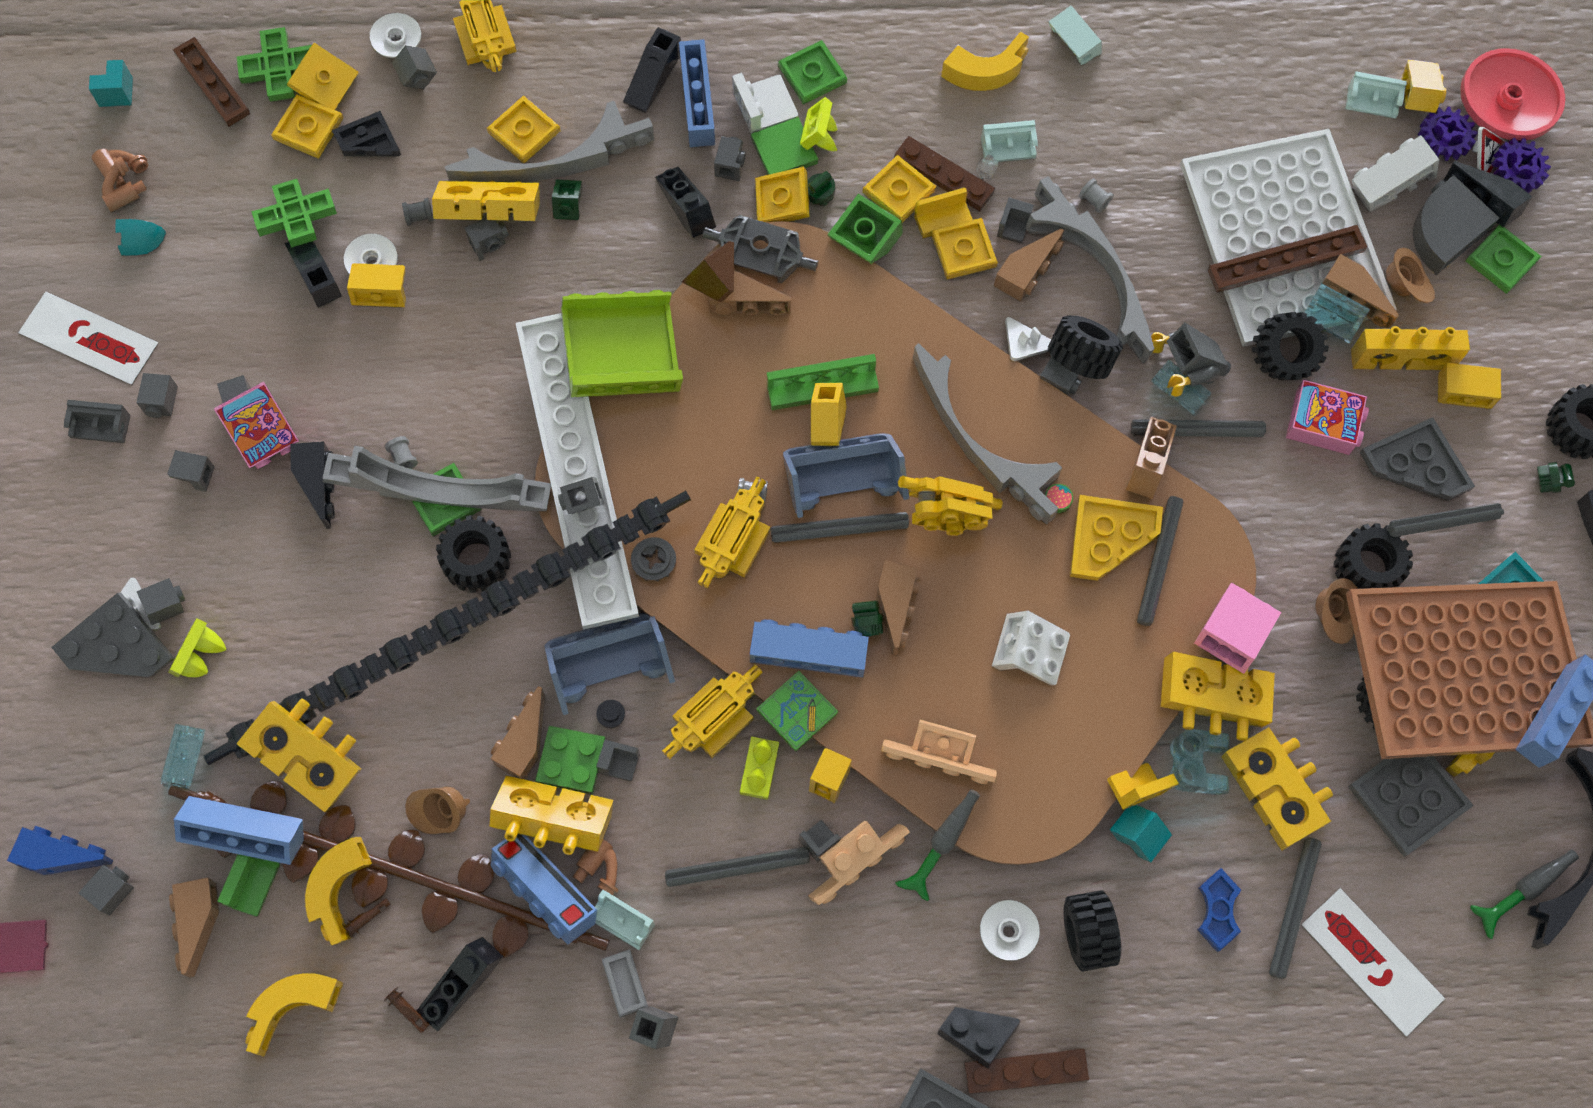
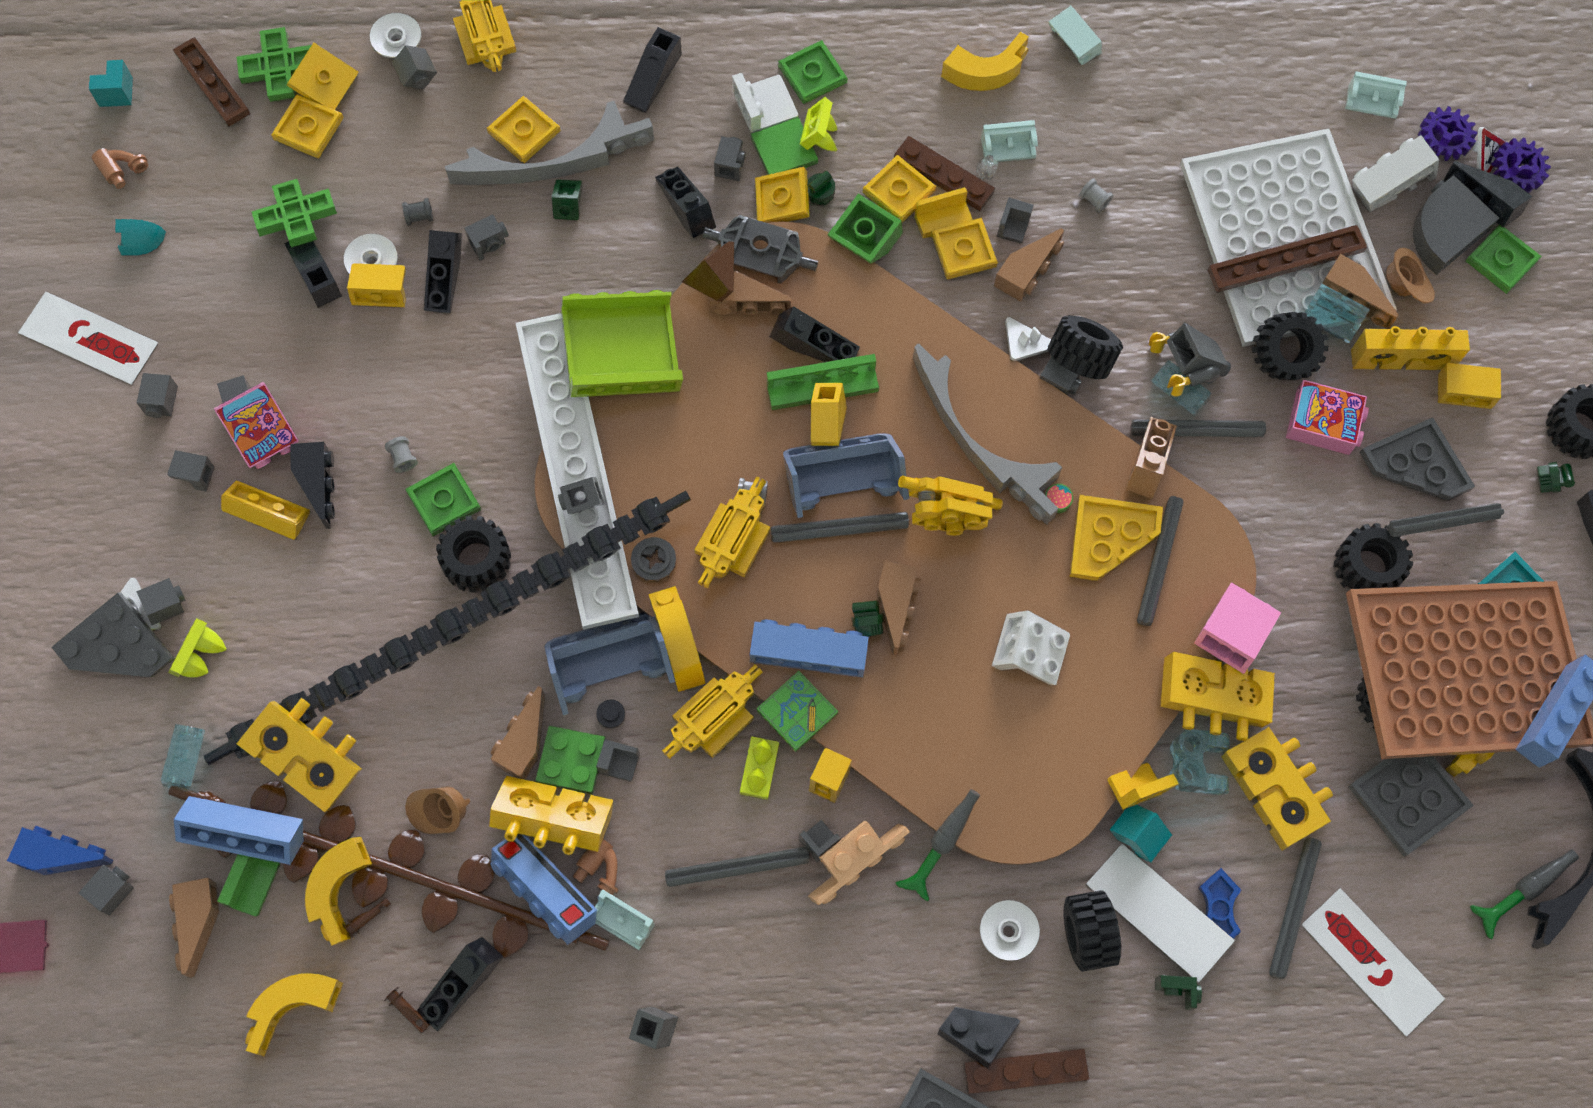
dark grey hinge [64,400,131,443] -> none
nougat plant [101,157,147,213] -> none
light grey slope [323,446,551,511] -> none
black wing [332,111,401,157] -> none
yellow piece [432,180,540,221] -> none
light grey tile [601,949,648,1018] -> none
medium blue brick [679,39,715,147] -> none
light nougat bracket [881,720,997,784] -> none
light grey slope [1025,176,1154,363] -> none
medium nougat piece [1315,578,1358,644] -> none
yellow brick [1401,60,1446,113] -> none
coral dish [1461,48,1565,141] -> none
none -> yellow slope [221,480,310,540]
none -> black slope [424,230,463,313]
none -> yellow arch [649,586,706,692]
none -> black slope [770,306,860,362]
none -> white sticker [1086,844,1235,982]
none -> dark green bracket [1155,975,1202,1010]

